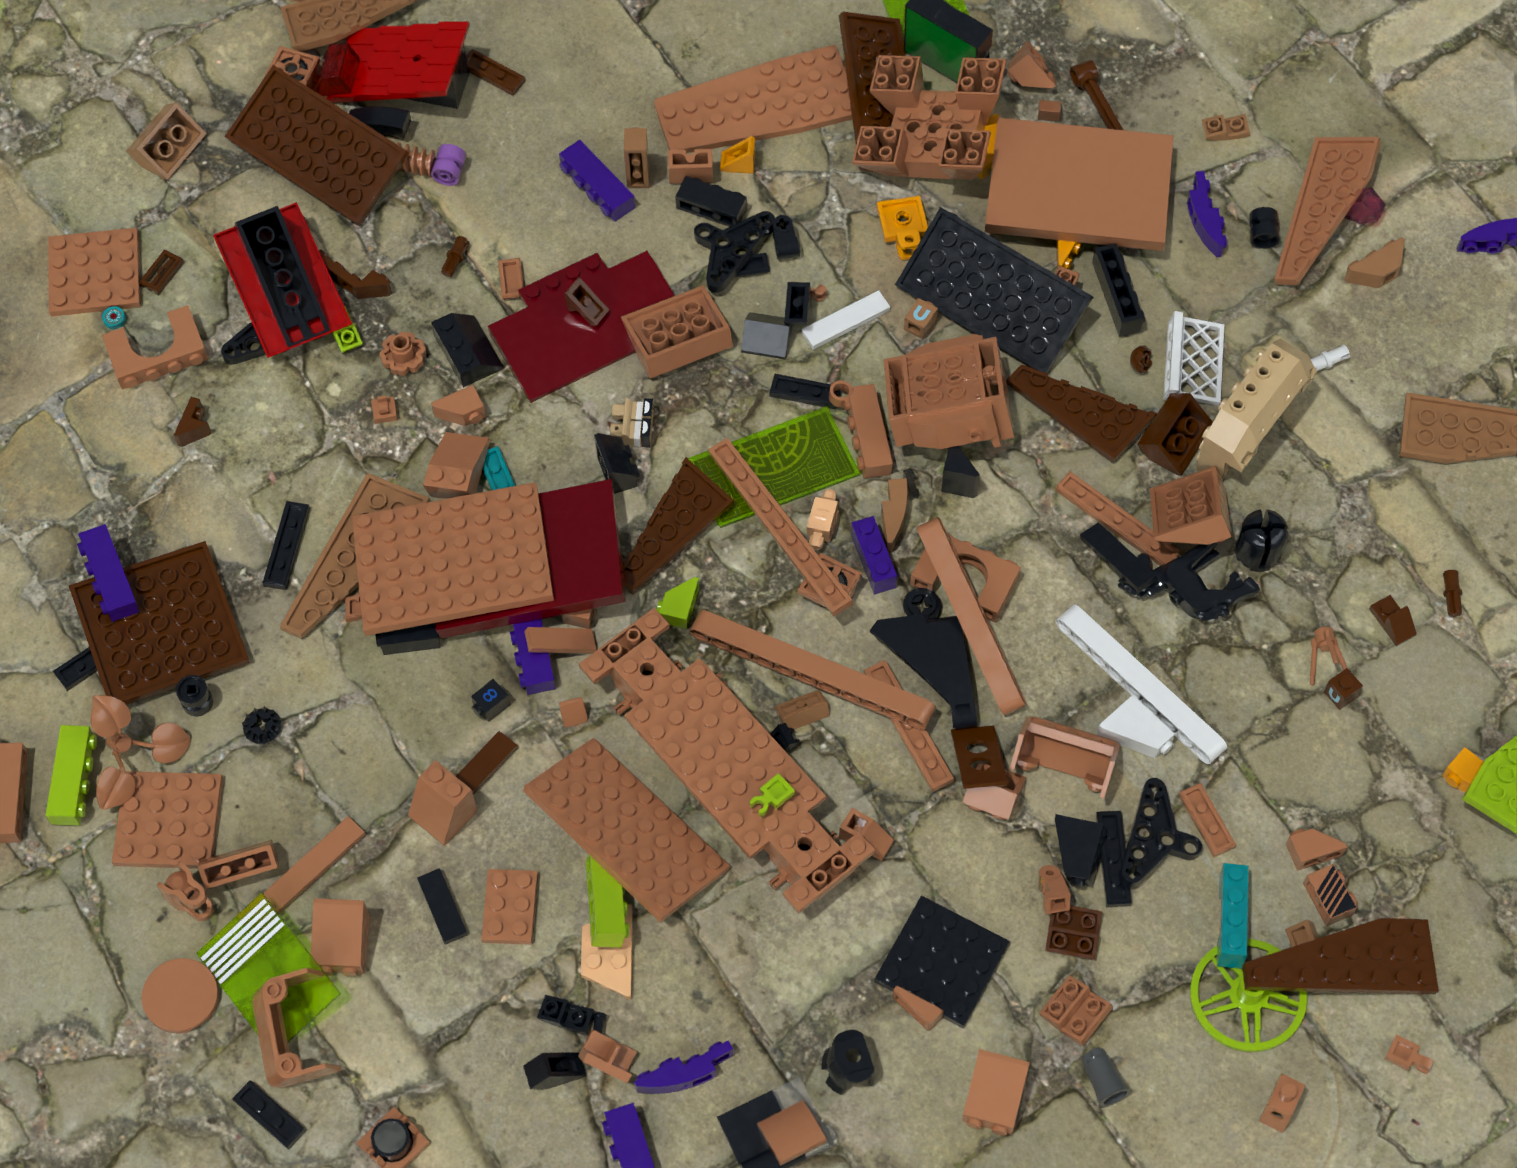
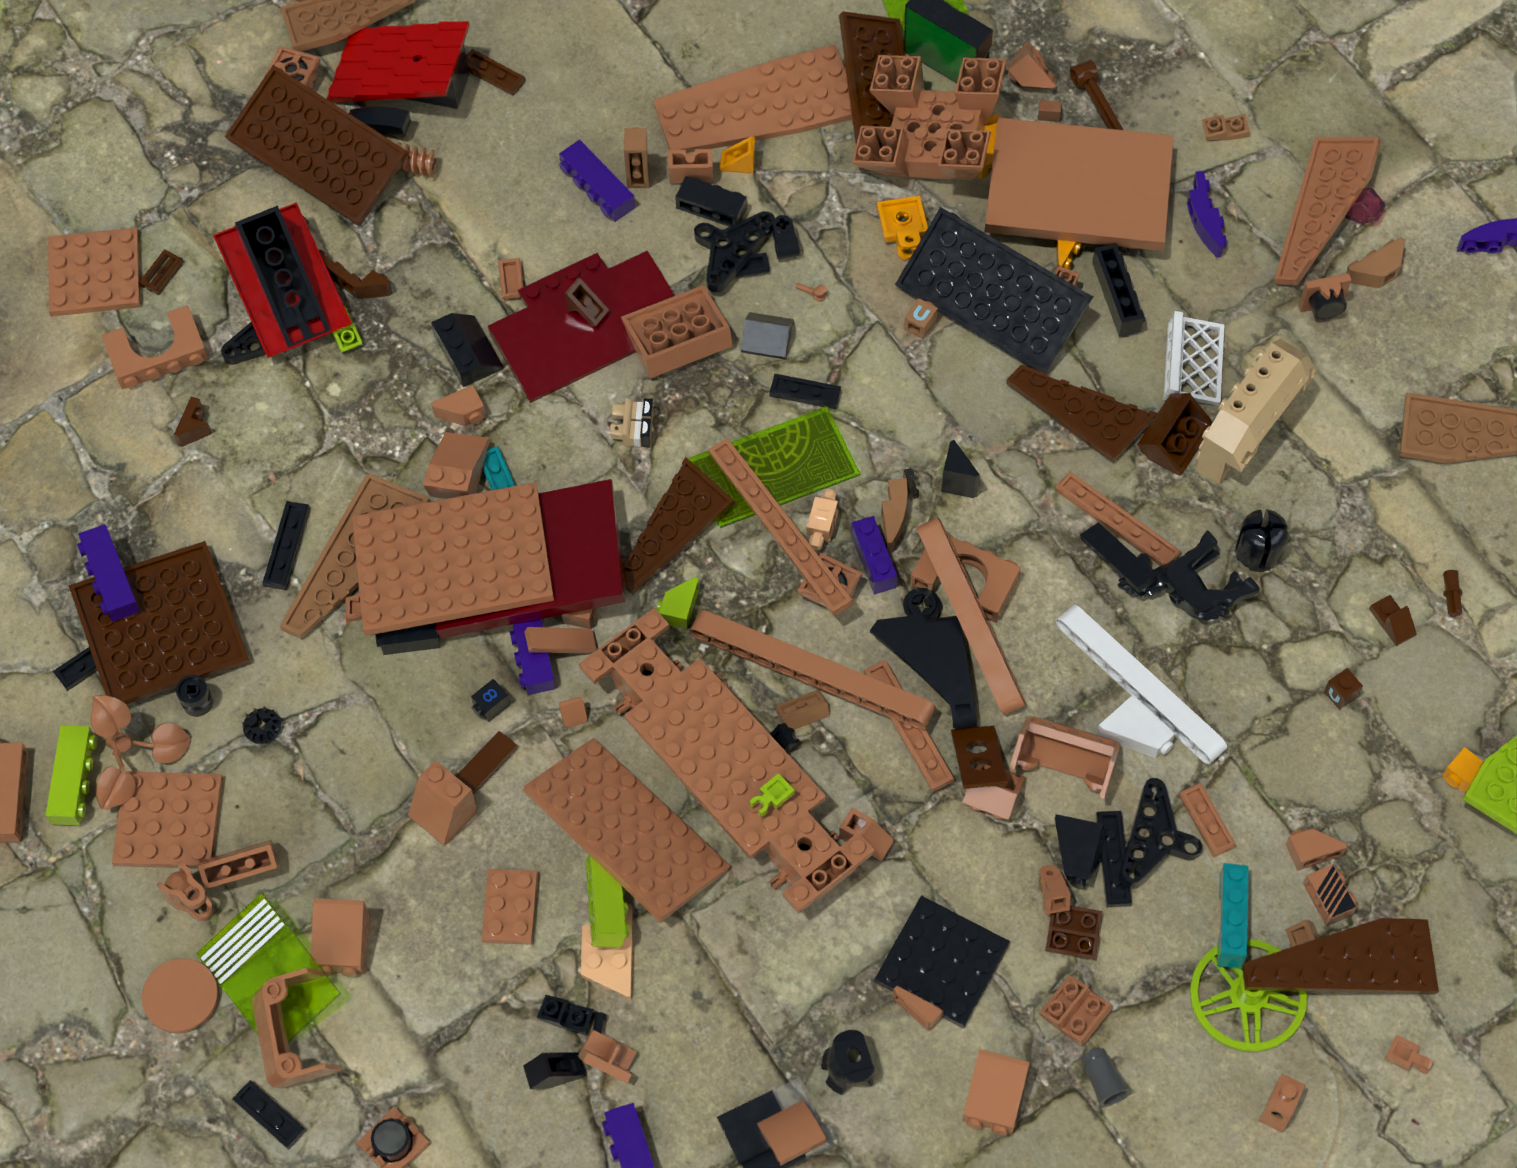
teal tile [102,306,126,329] -> none
medium nougat slope [126,102,207,180] -> none
nougat tile [238,816,366,936] -> none
clear red slope [313,42,360,97] -> none
nougat tile [371,395,398,424] -> none
nougat plant [379,331,427,376] -> none
black tile [417,868,468,945] -> none
medium lavender wheel [431,144,466,186] -> none
reddish brown axle [441,236,470,277] -> none
black slope [594,433,640,494] -> none
dark purple slope [634,1040,734,1094] -> none
black slope [784,282,812,325] -> none
white tile [801,290,890,350] -> none
nougat hinge [829,380,893,478] -> none
nougat piece [883,334,1014,449] -> none
reddish brown plate [1130,345,1152,374] -> none
nougat slope [1150,466,1232,545] -> none
black wheel [1249,207,1280,249] -> none
nougat plant [1310,627,1347,686] -> none
white pin [1311,345,1350,371] -> none
none -> piece [1298,273,1352,320]

